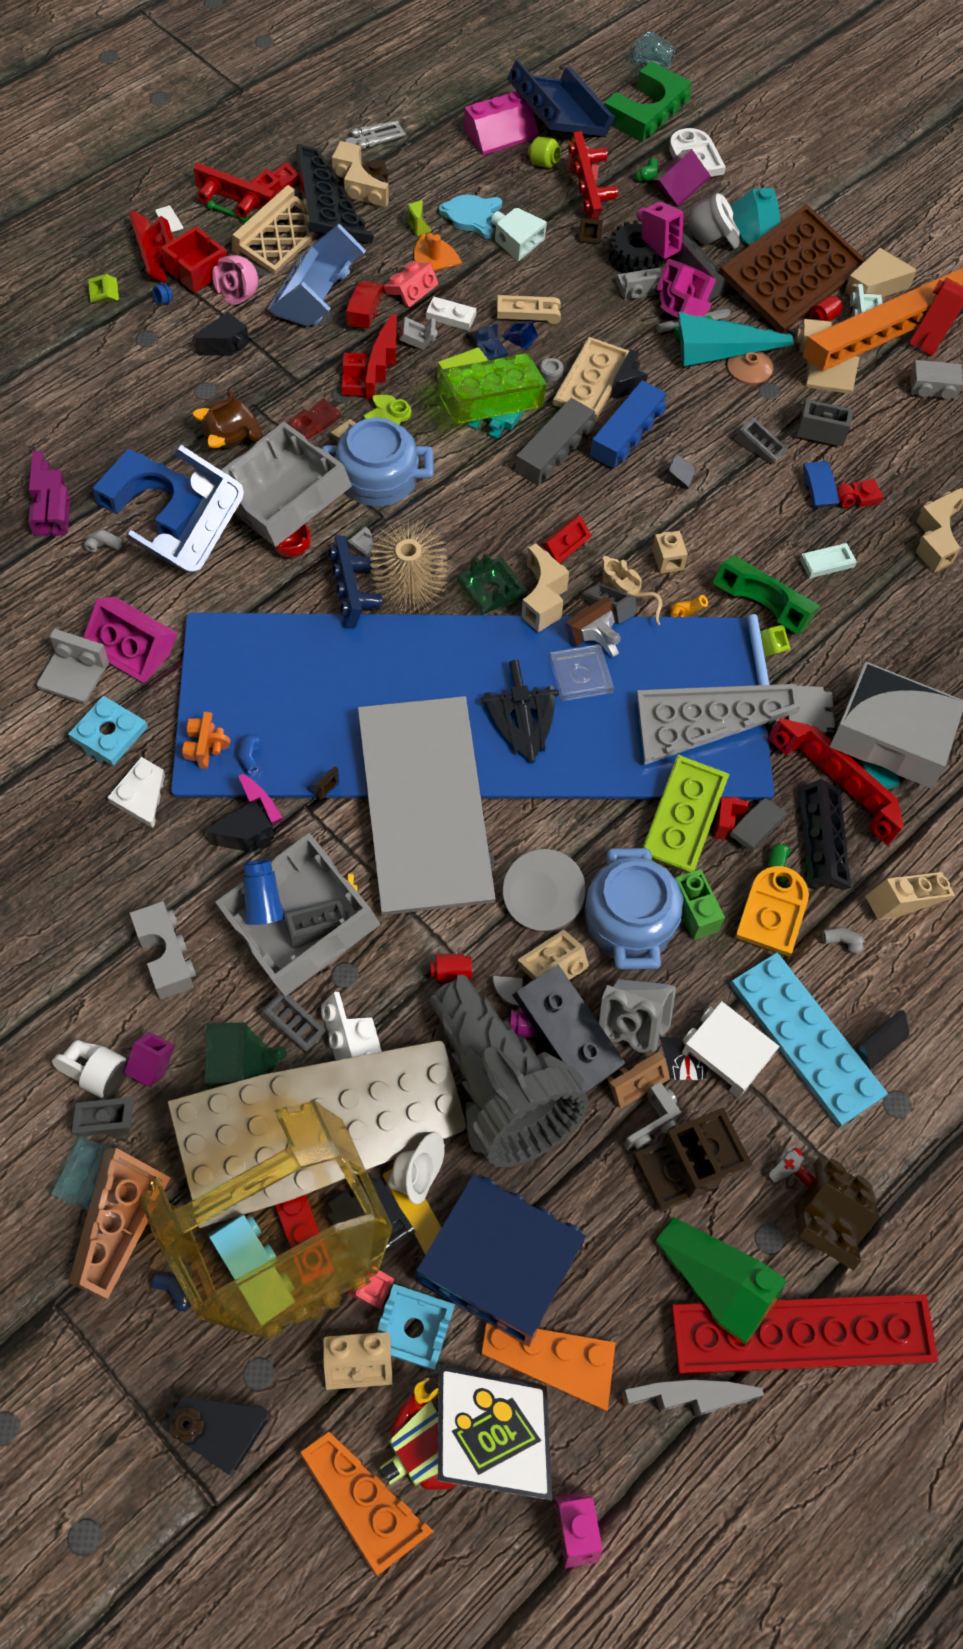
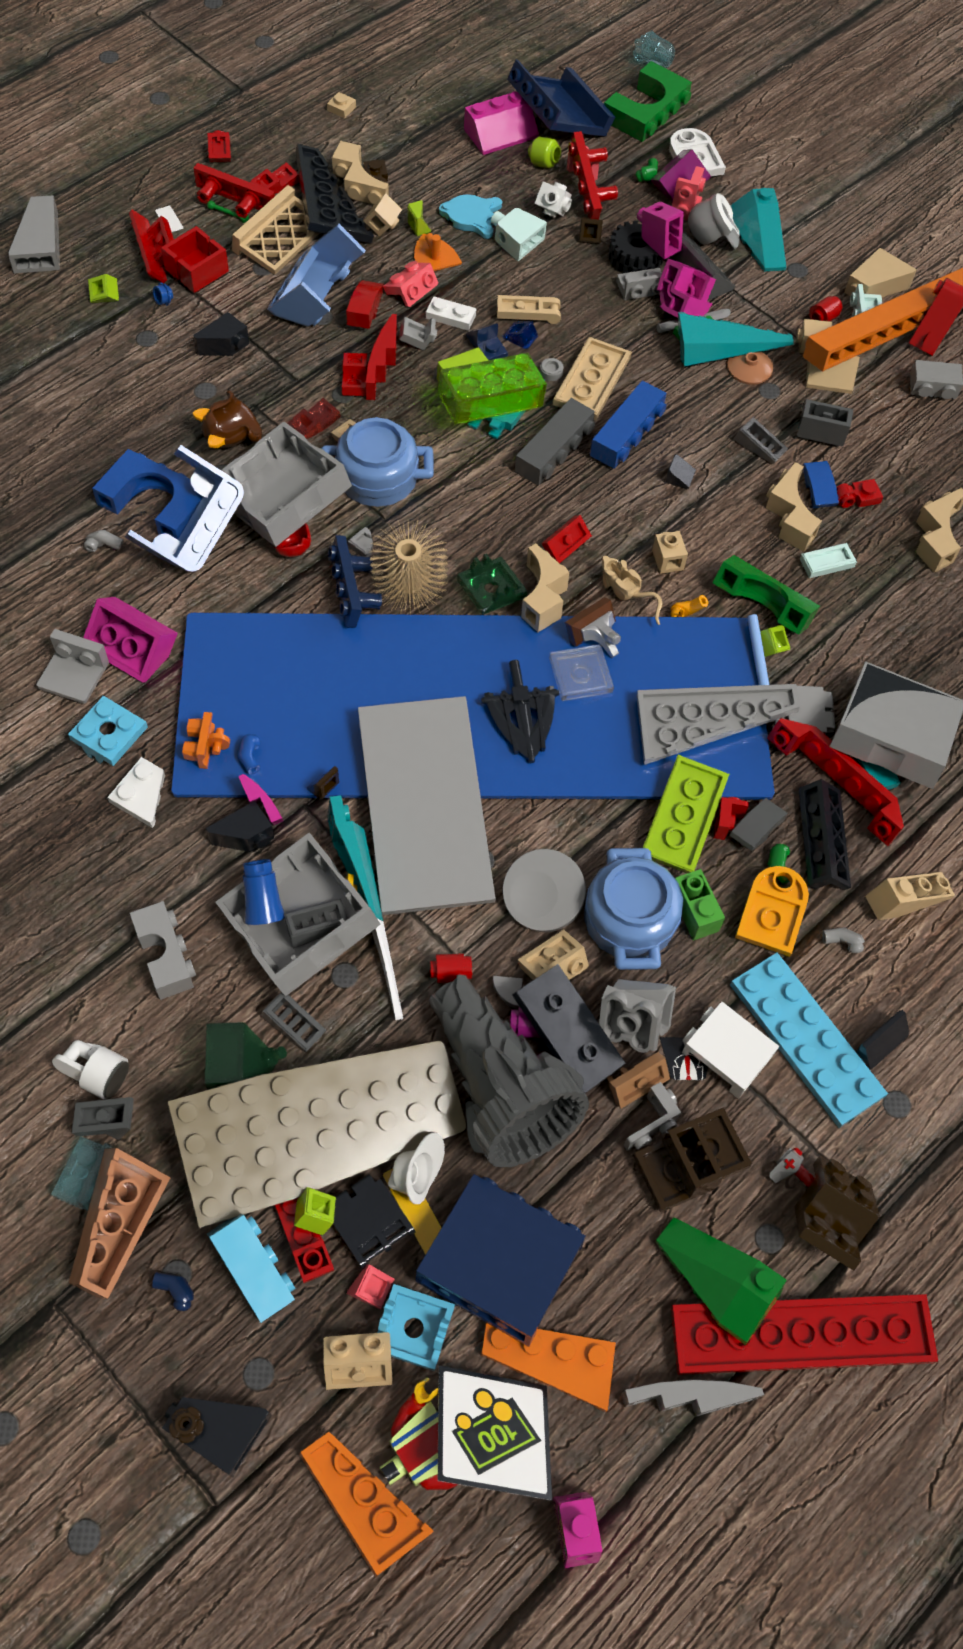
magenta plate [29,451,71,536] -> none
magenta brick [124,1032,175,1087] -> none
clear yellow windscreen [139,1100,393,1340] -> none
bright pink cylinder [213,255,258,305] -> none
white bracket [321,992,382,1061] -> none
light grey piece [346,120,406,150] -> none
lime plate [364,395,411,425] -> none
dark grey slope [582,582,637,623] -> none
black slope [611,349,648,399] -> none
reddish brown plate [718,204,866,334] -> none
none -> light grey slope [9,195,60,274]
none -> red bracket [207,130,231,162]
none -> lime slope [294,1187,336,1235]
none -> tan plate [327,92,356,118]
none -> teal plate [327,795,403,1020]
none -> tan brick [363,193,402,236]
none -> white brick [535,182,572,217]
none -> coral bracket [672,166,706,221]
none -> tan arch [766,462,822,552]

